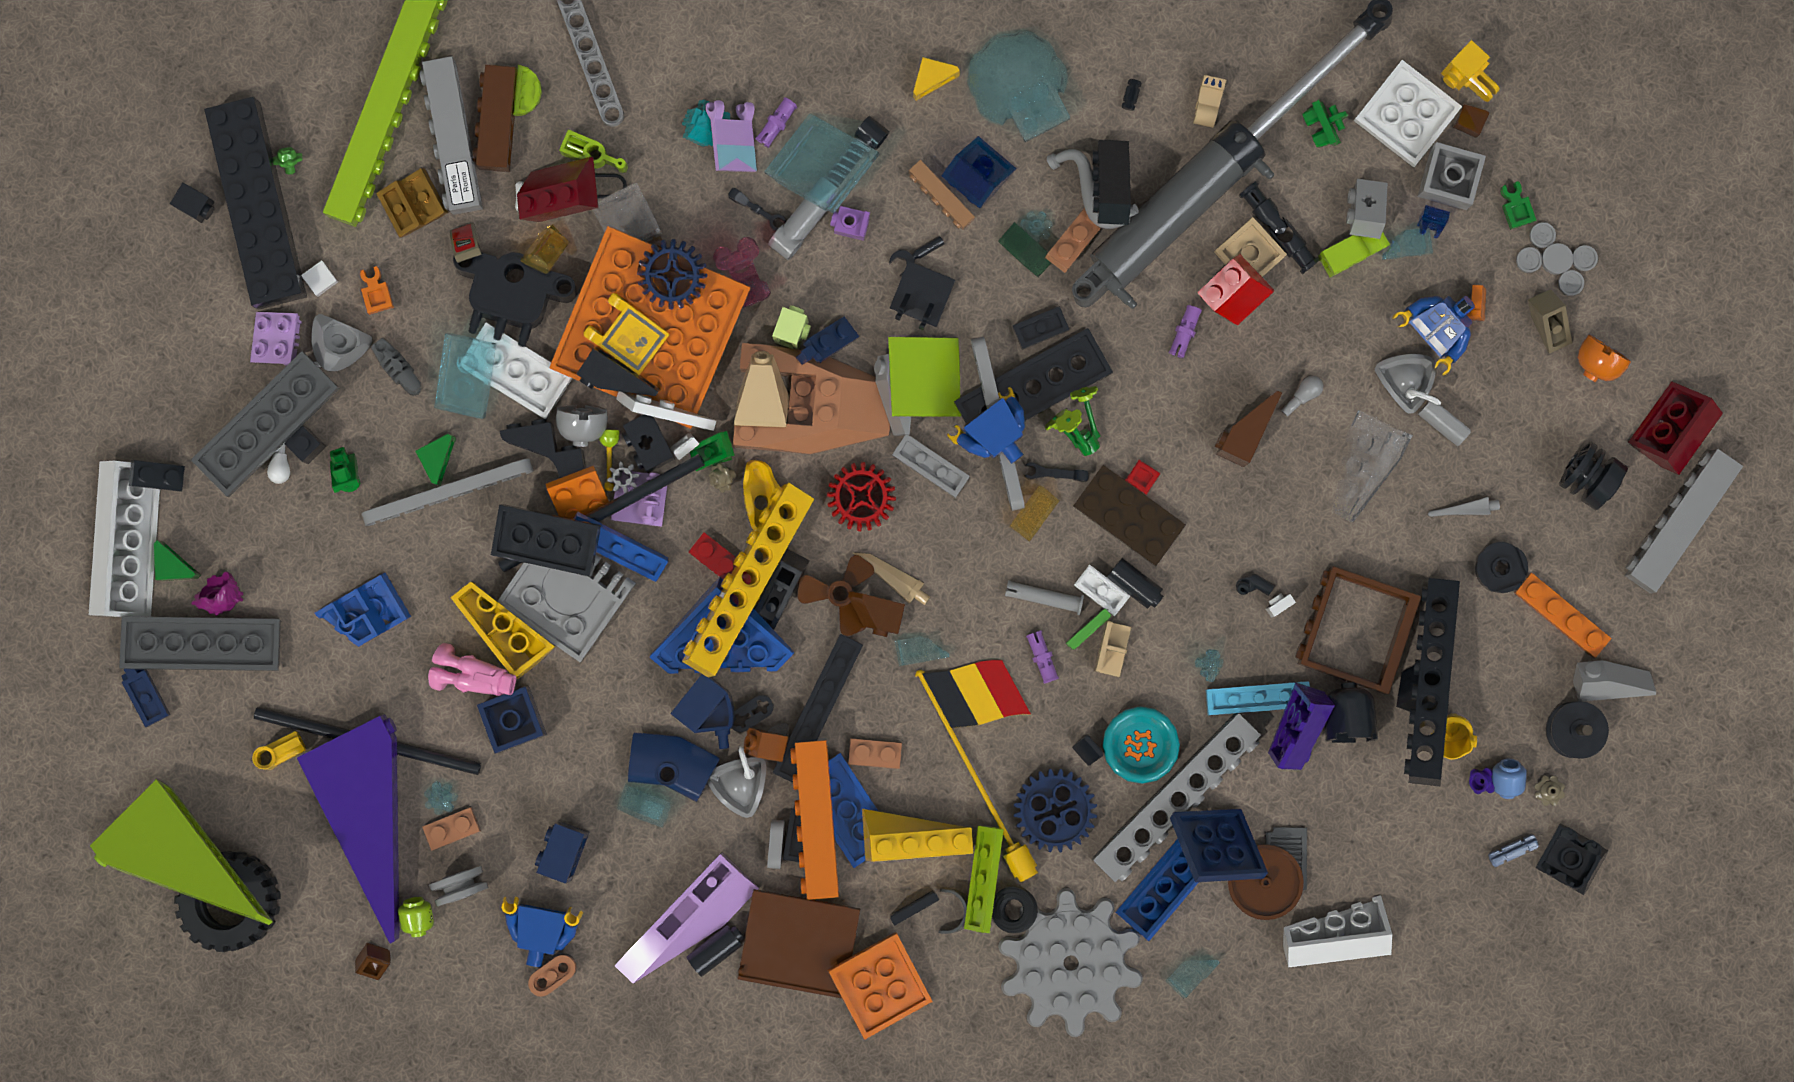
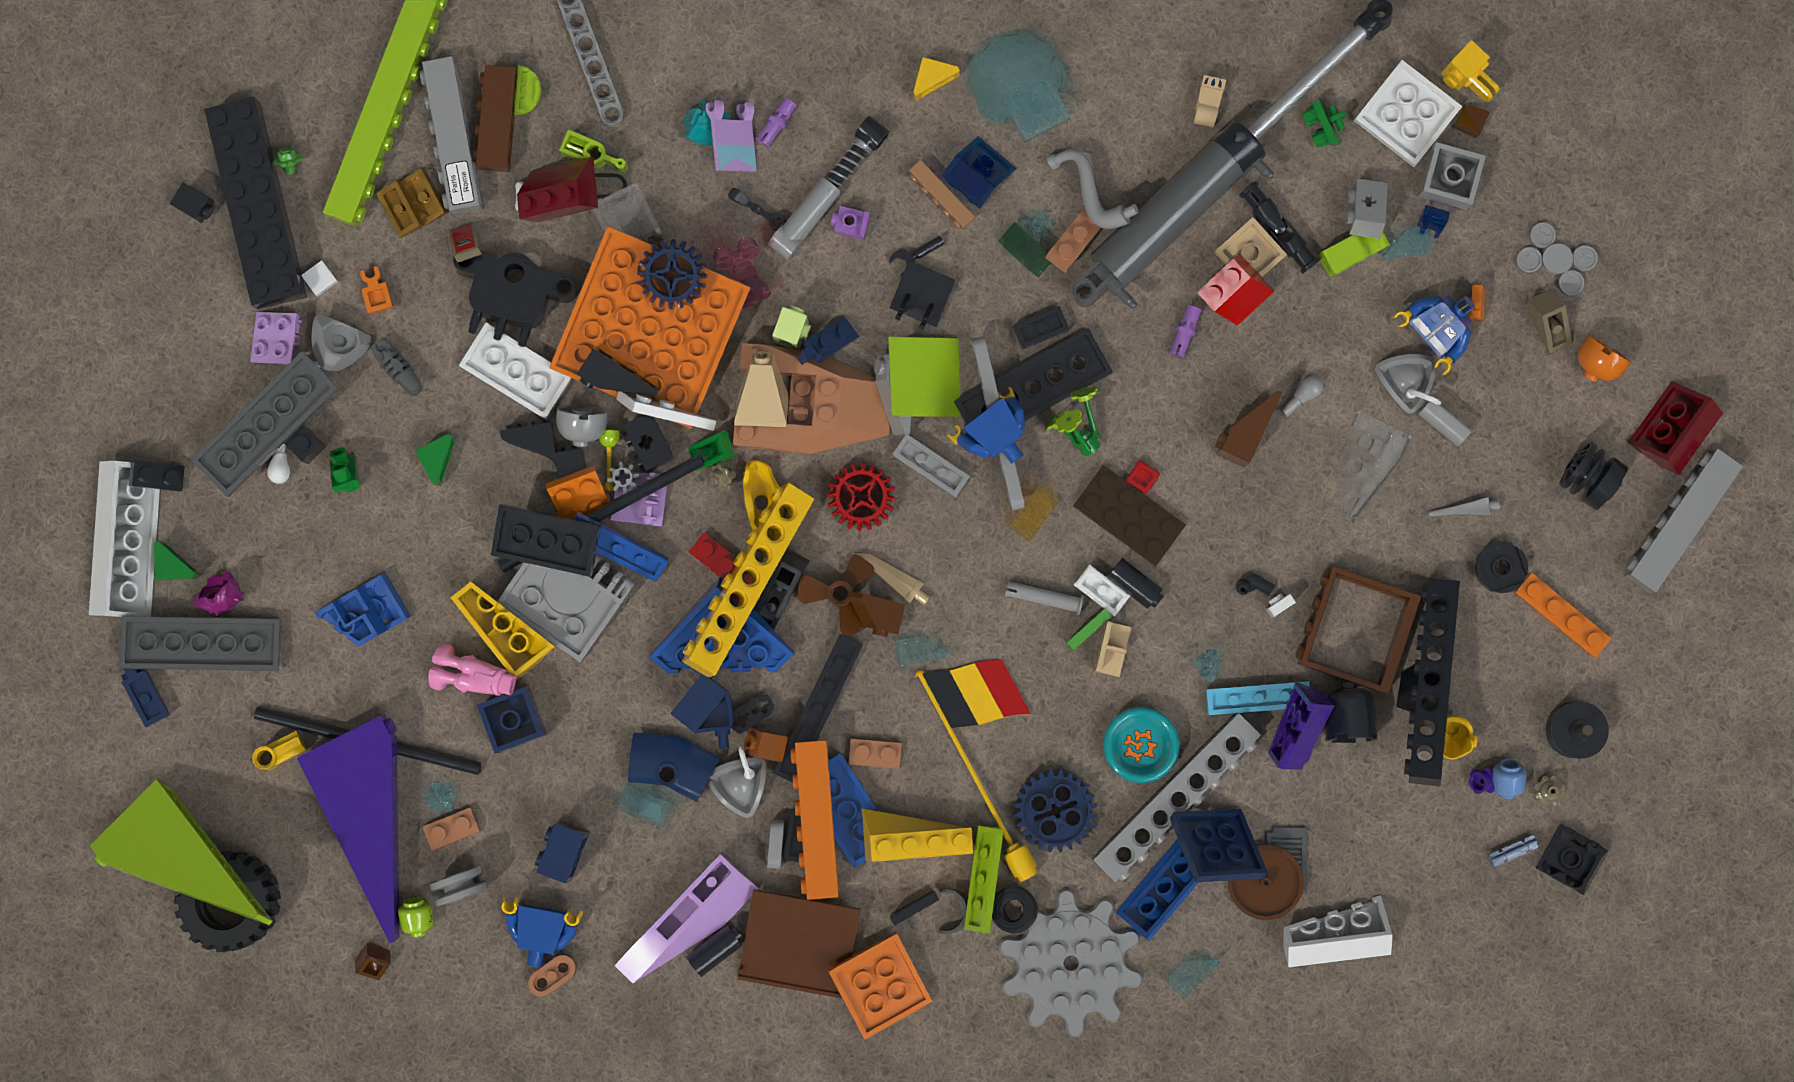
light grey beam [361,459,534,526] -> none
clear light blue tile [434,333,497,419] -> none
clear yellow slope [520,224,570,274] -> none
yellow flag [584,293,670,375] -> none
white tile [670,433,699,460] -> none
clear light blue piece [764,114,880,214] -> none
black piece [1024,462,1089,482] -> none
medium lavender pin [1026,630,1059,684] -> none
black slope [1072,735,1104,766] -> none
black brick [1092,140,1131,225] -> none
black piece [1122,79,1142,111] -> none
green plate [1500,181,1536,230] -> none
light grey slope [1573,660,1656,702] -> none

